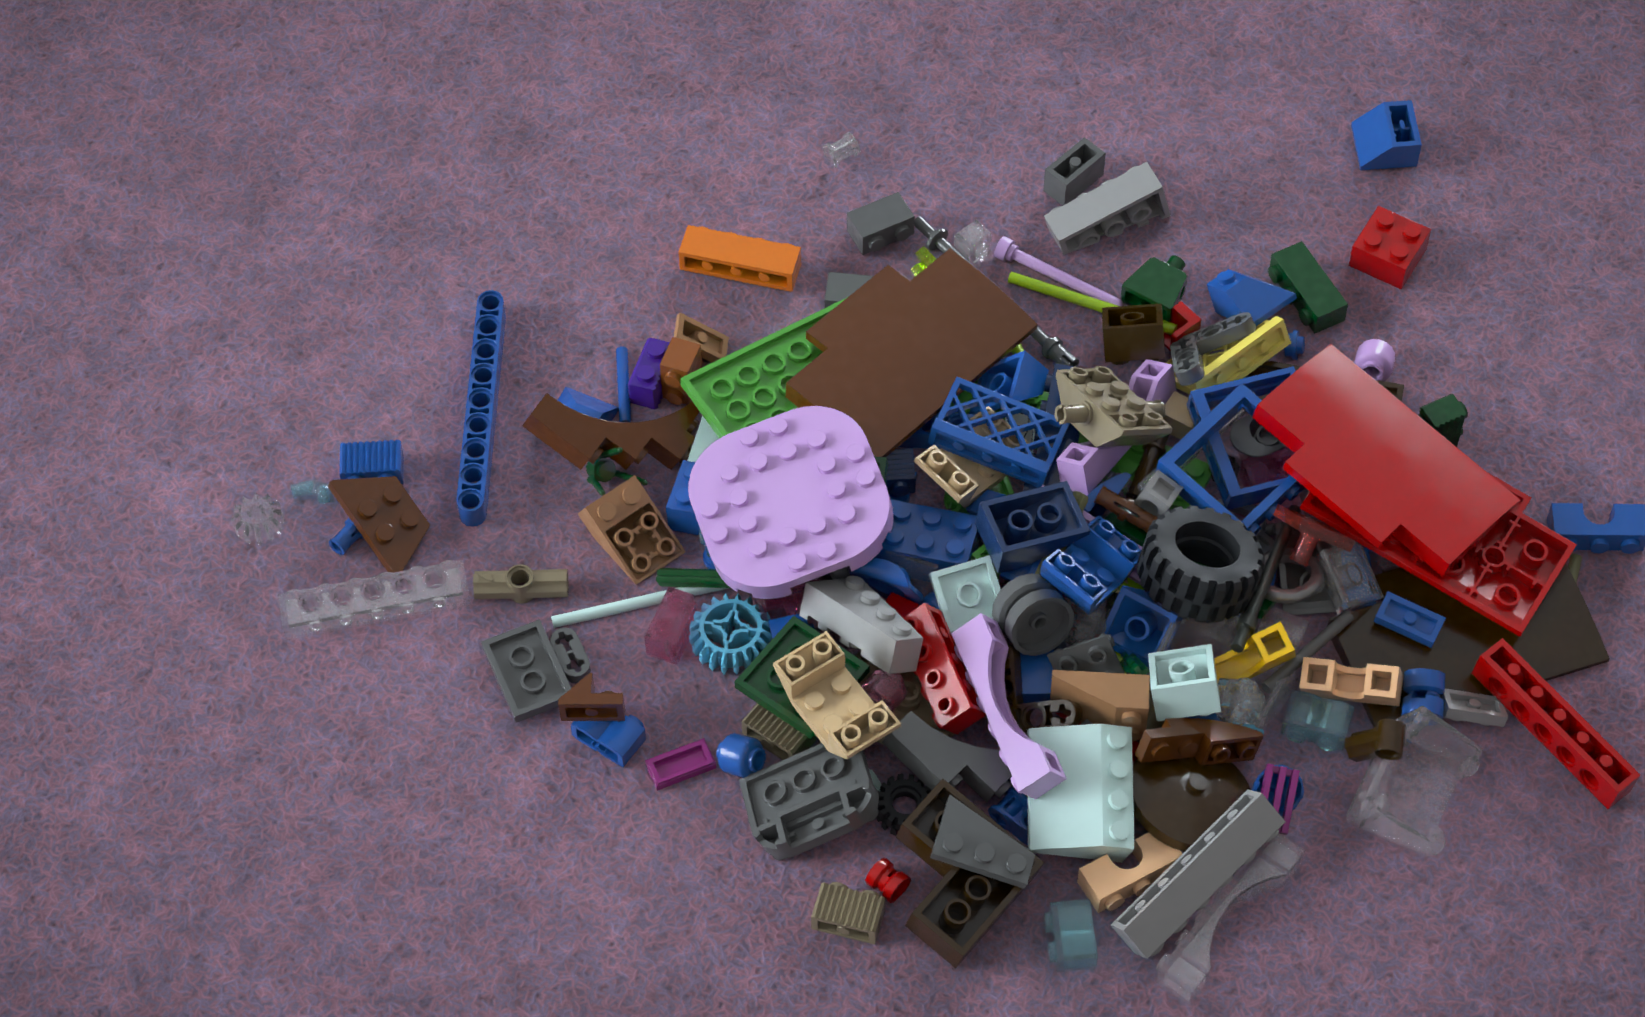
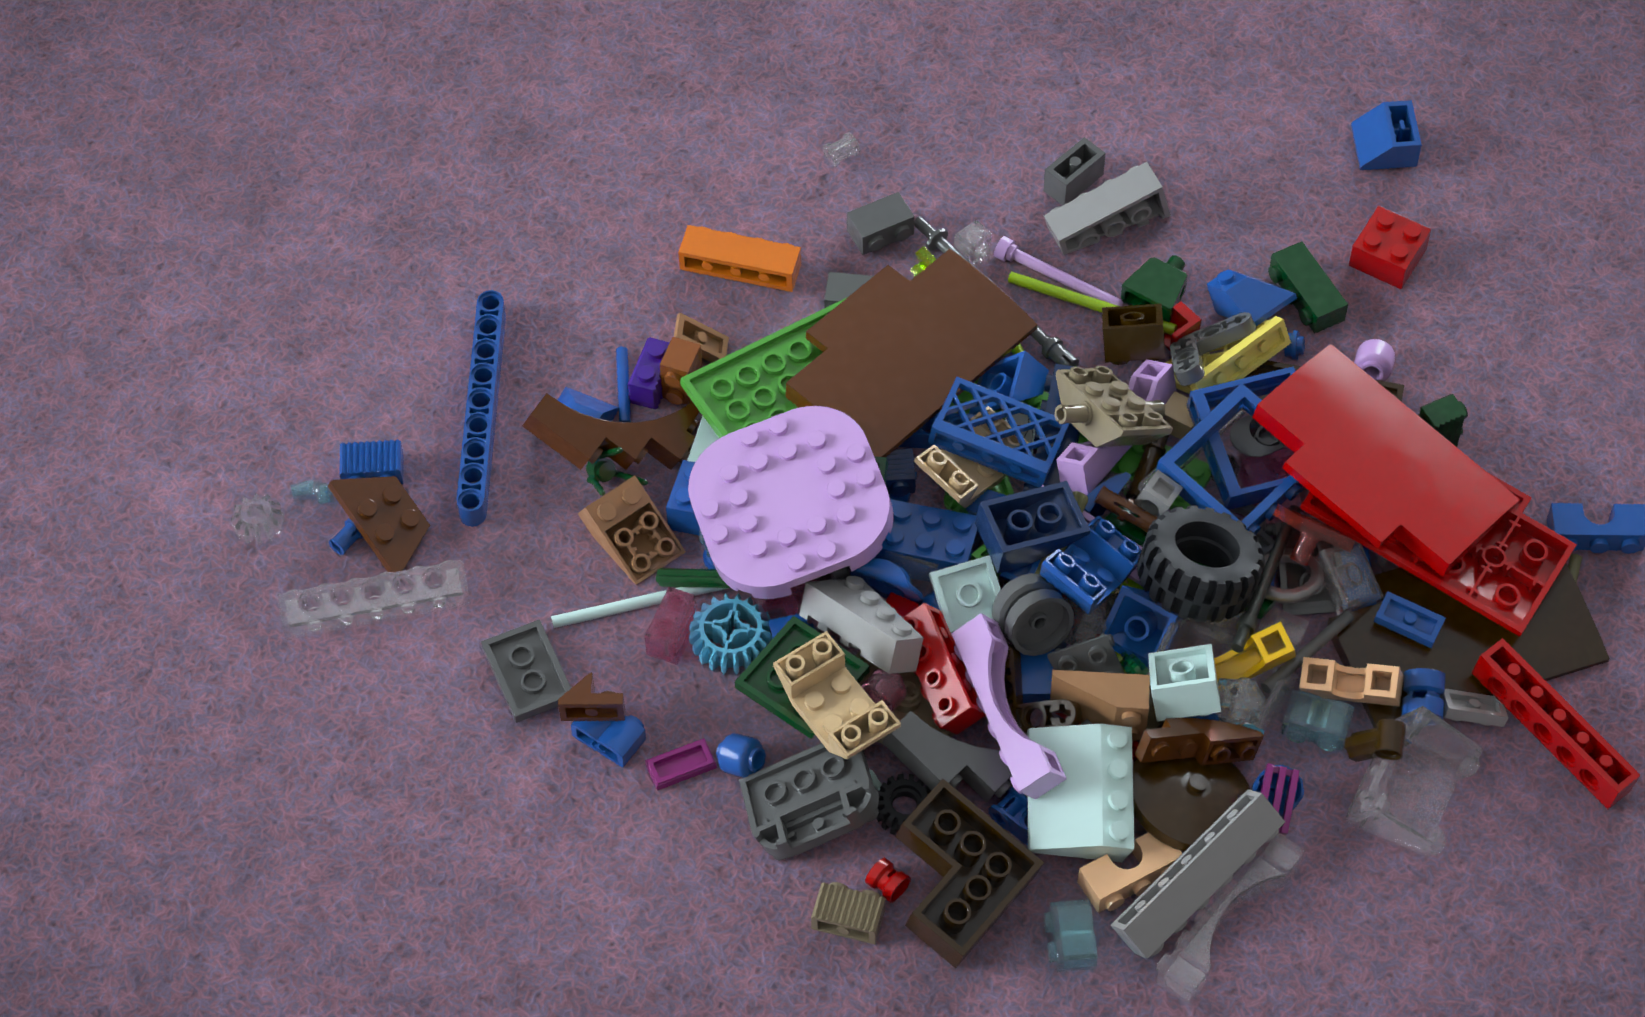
dark tan piece [473,564,569,604] -> none
dark grey beam [550,627,591,683] -> none
dark tan brick [741,703,816,760] -> none
dark grey wing [930,795,1035,889] -> none

